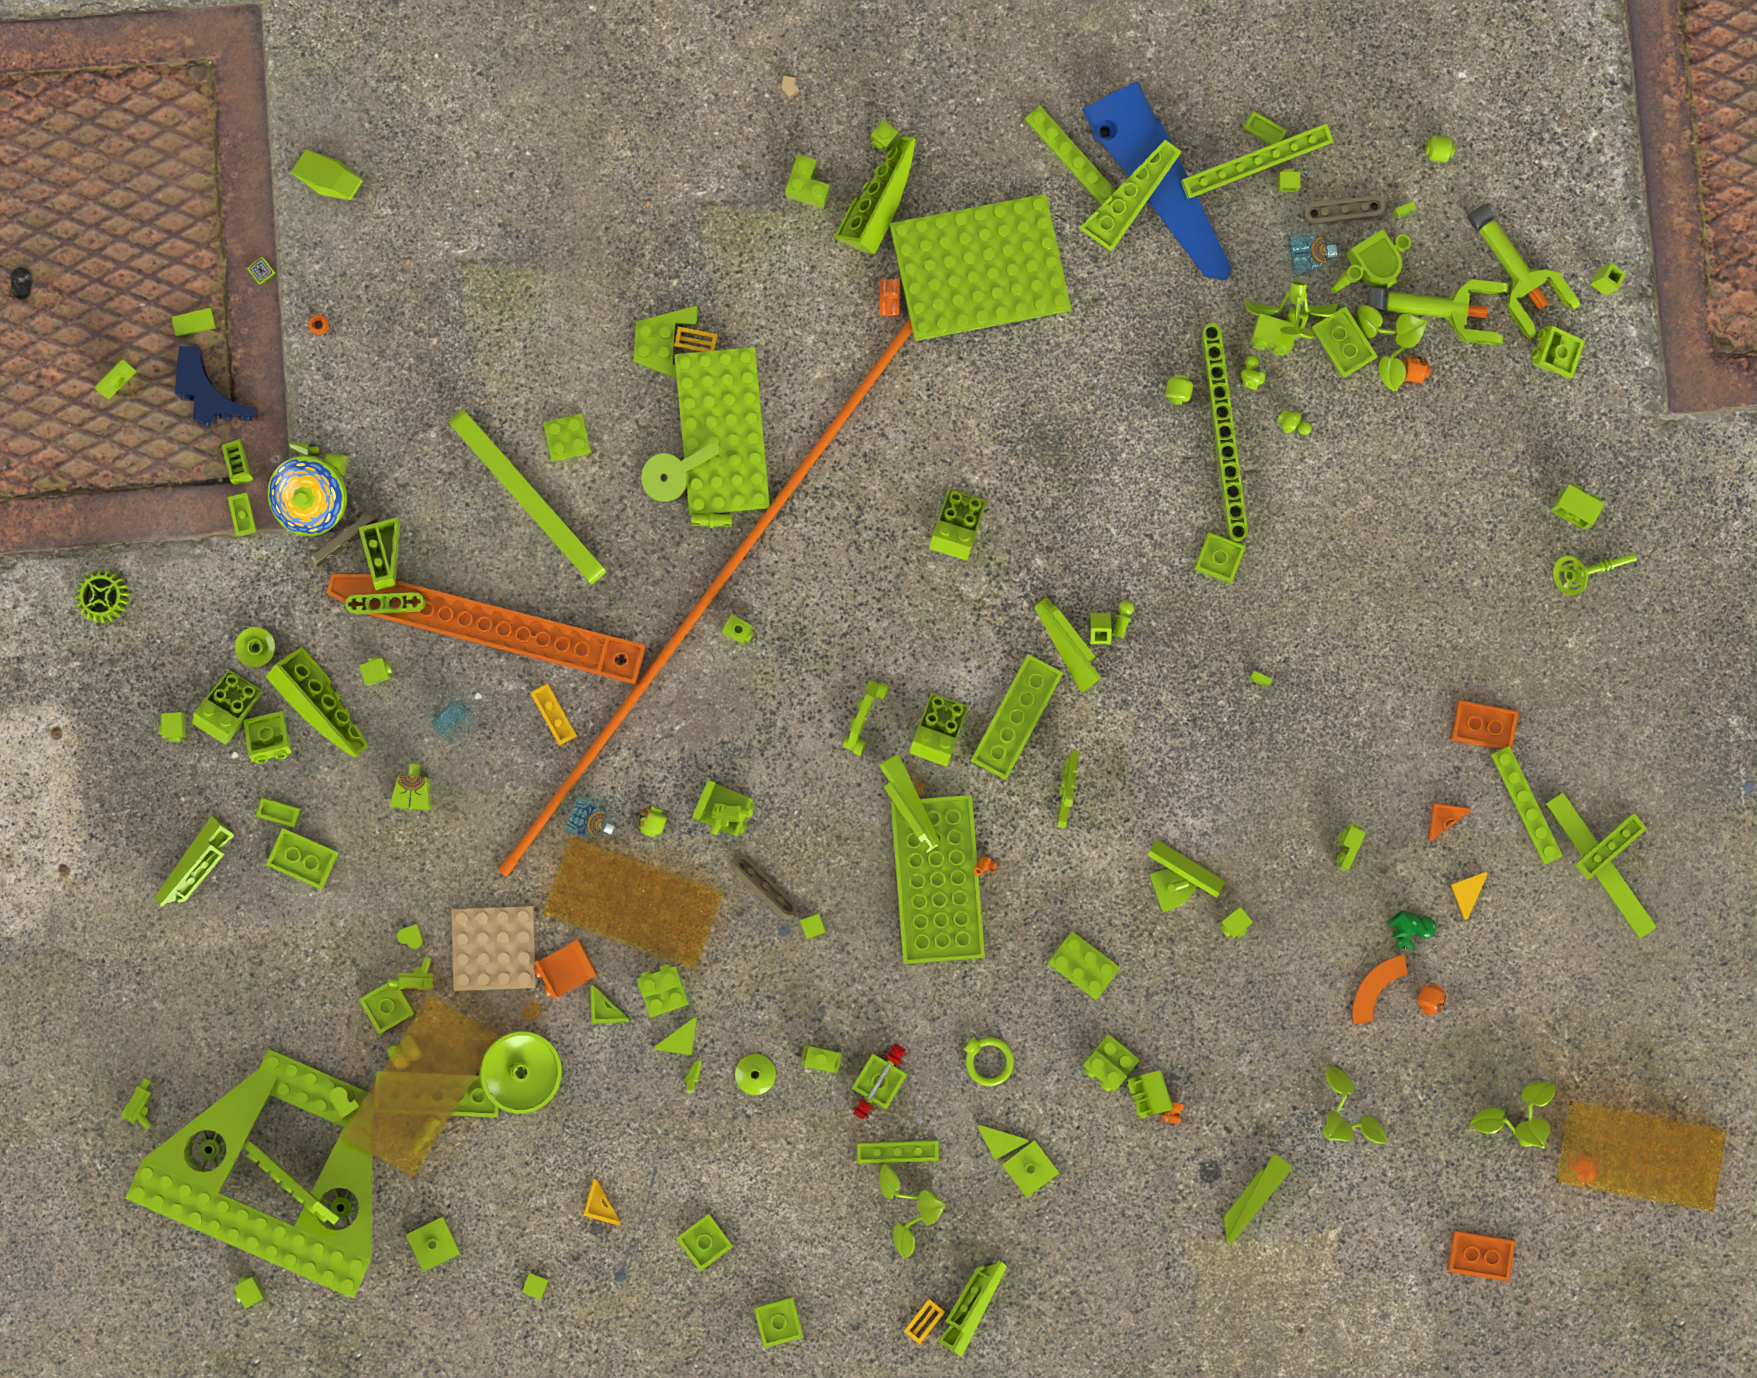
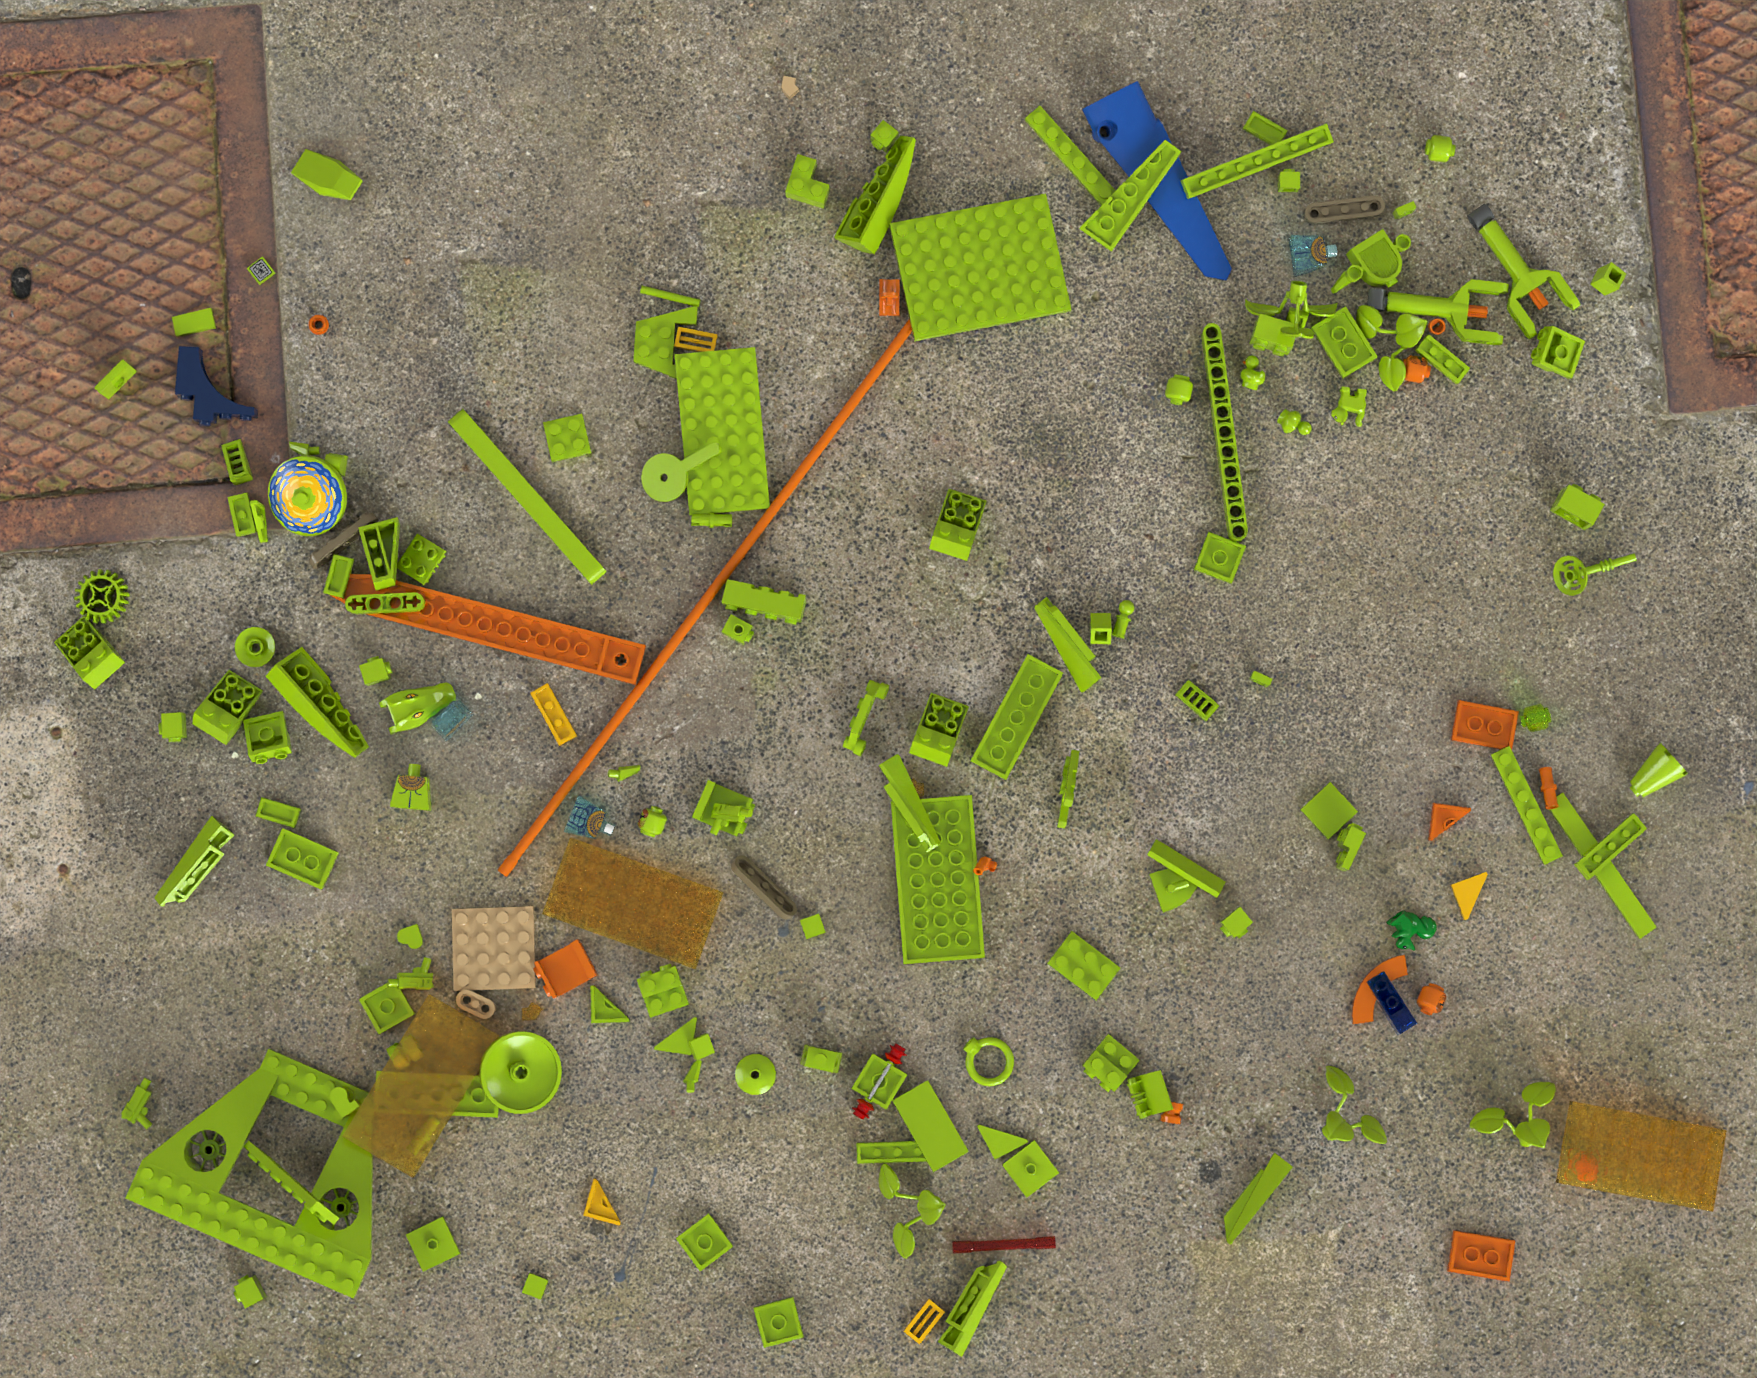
none -> lime slope [54,615,125,689]
none -> lime tile [250,500,268,543]
none -> lime tile [323,554,354,599]
none -> lime animal [379,682,456,735]
none -> lime hinge [397,533,446,585]
none -> tan plate [456,990,496,1019]
none -> lime bar [608,765,641,782]
none -> lime bar [640,285,701,307]
none -> lime tile [688,1033,715,1060]
none -> lime wedge [722,579,807,625]
none -> lime tile [892,1080,969,1173]
none -> clear red piece [952,1236,1056,1254]
none -> lime slope [1175,680,1220,722]
none -> lime tile [1300,782,1358,839]
none -> lime animal [1331,386,1367,427]
none -> clear blue slope [1367,971,1418,1036]
none -> lime hinge [1415,334,1470,384]
none -> orange hinge [1428,319,1446,335]
none -> clear neon green head [1520,703,1552,732]
none -> orange pin [1539,767,1559,809]
none -> lime cone [1630,742,1688,797]

